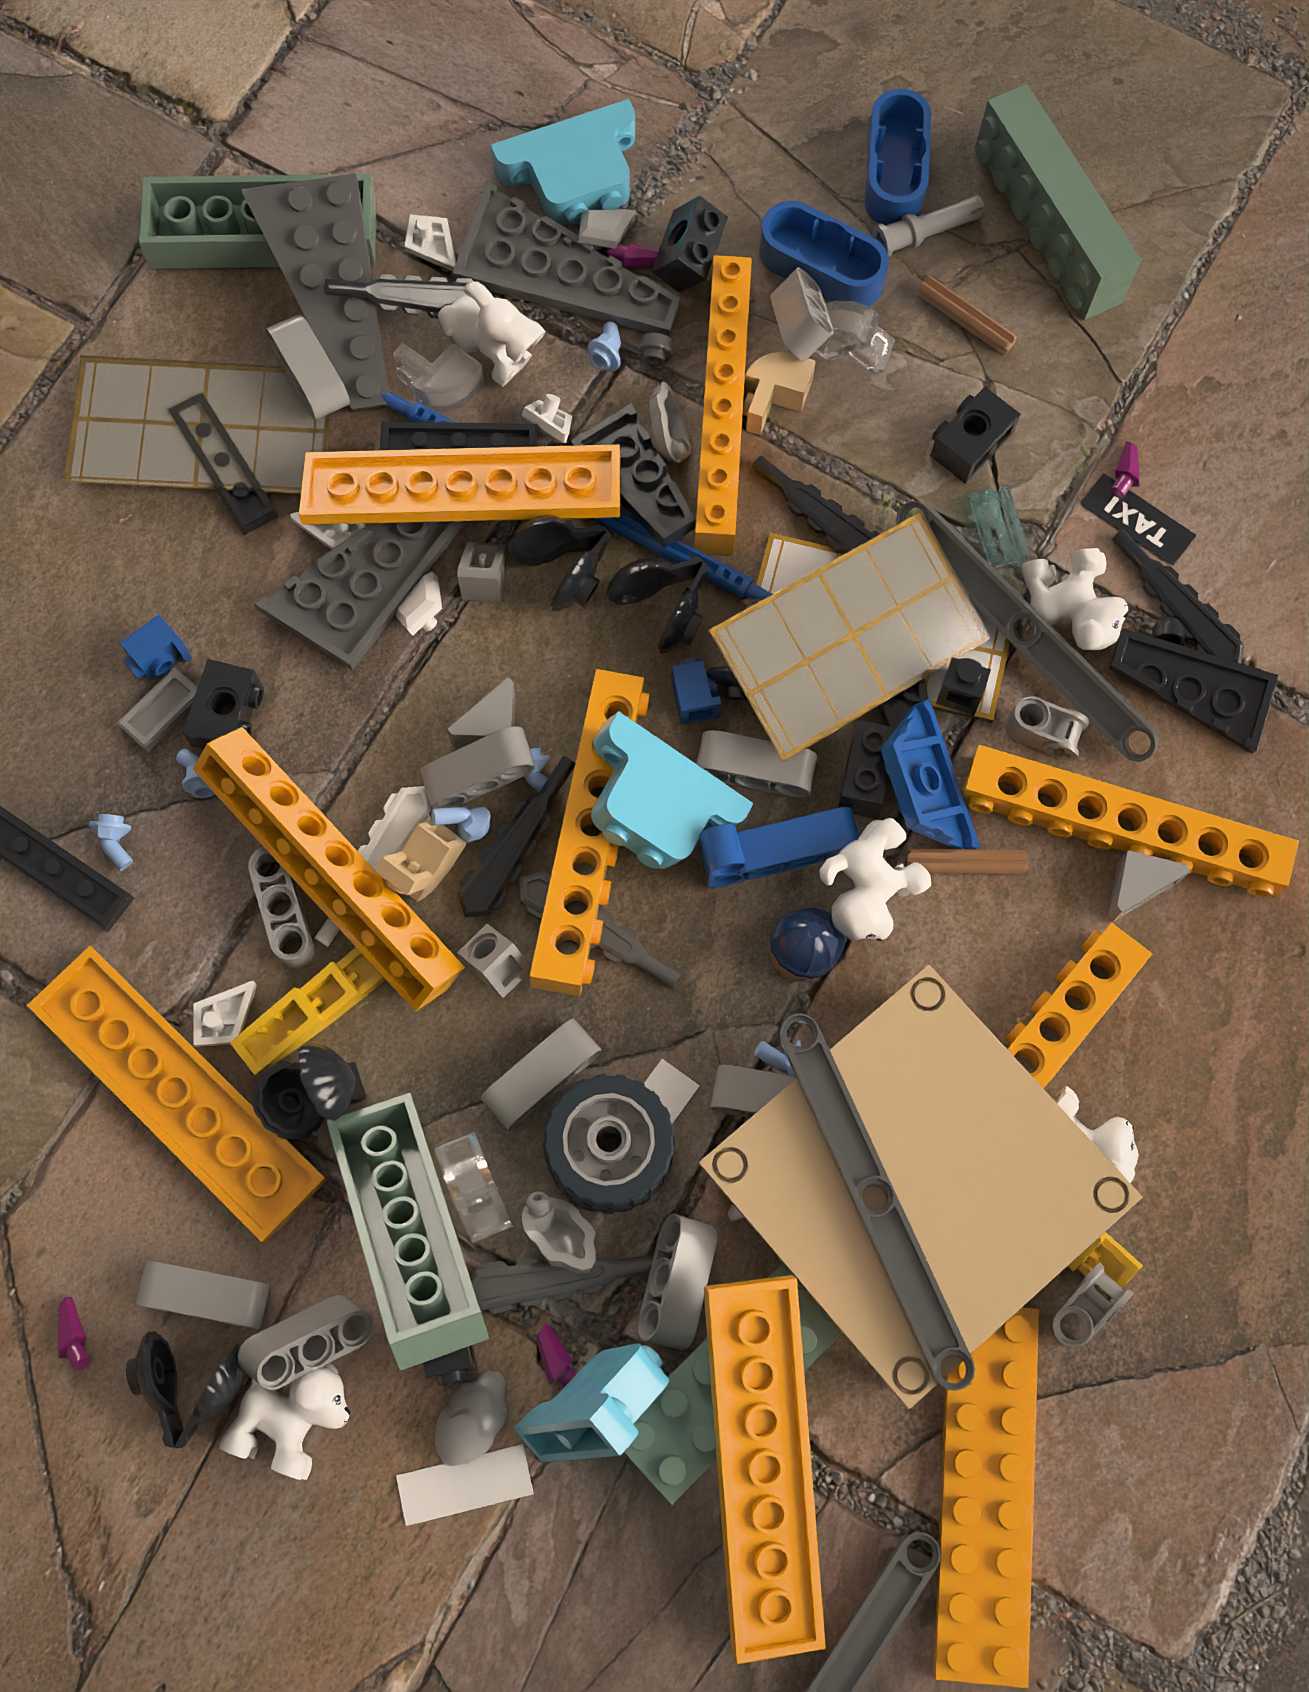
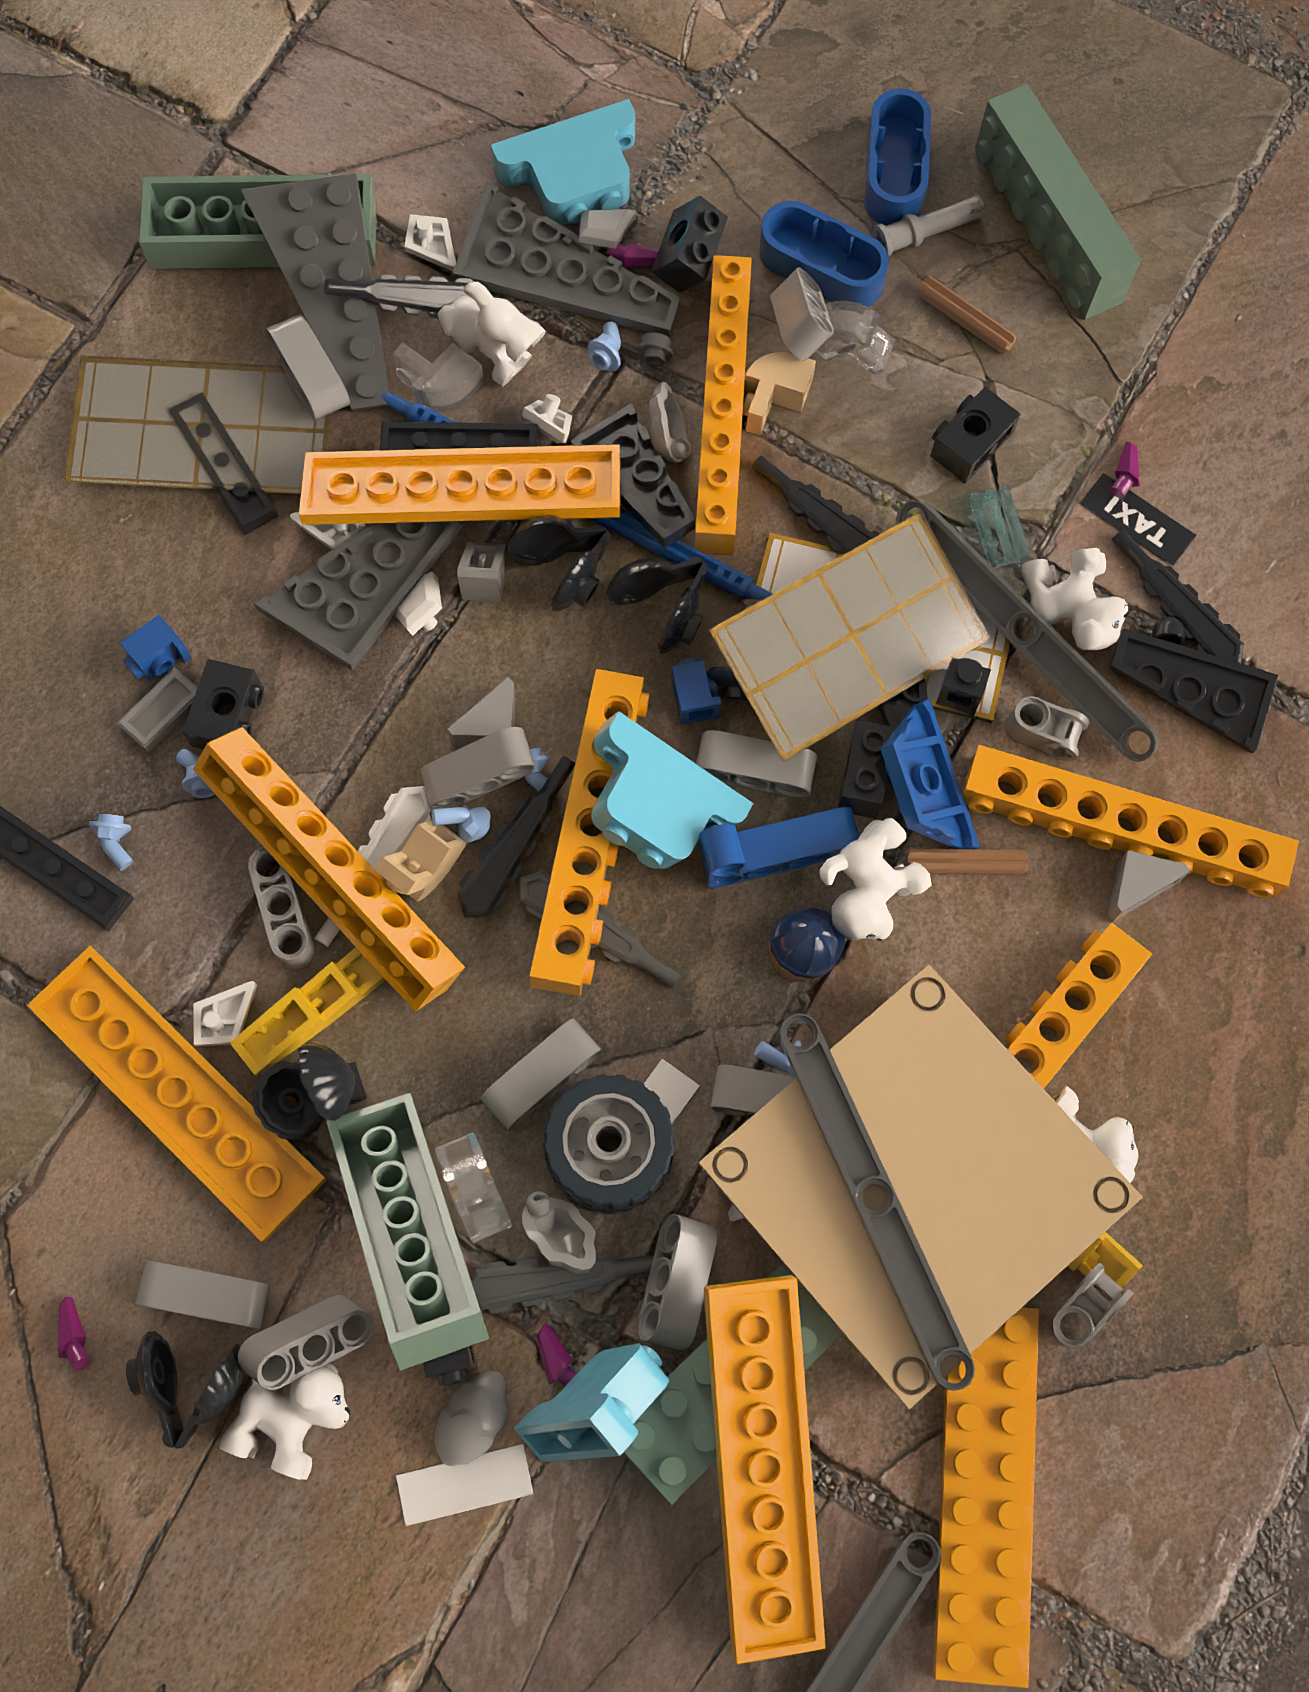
light grey brick [457,924,532,998] -> none

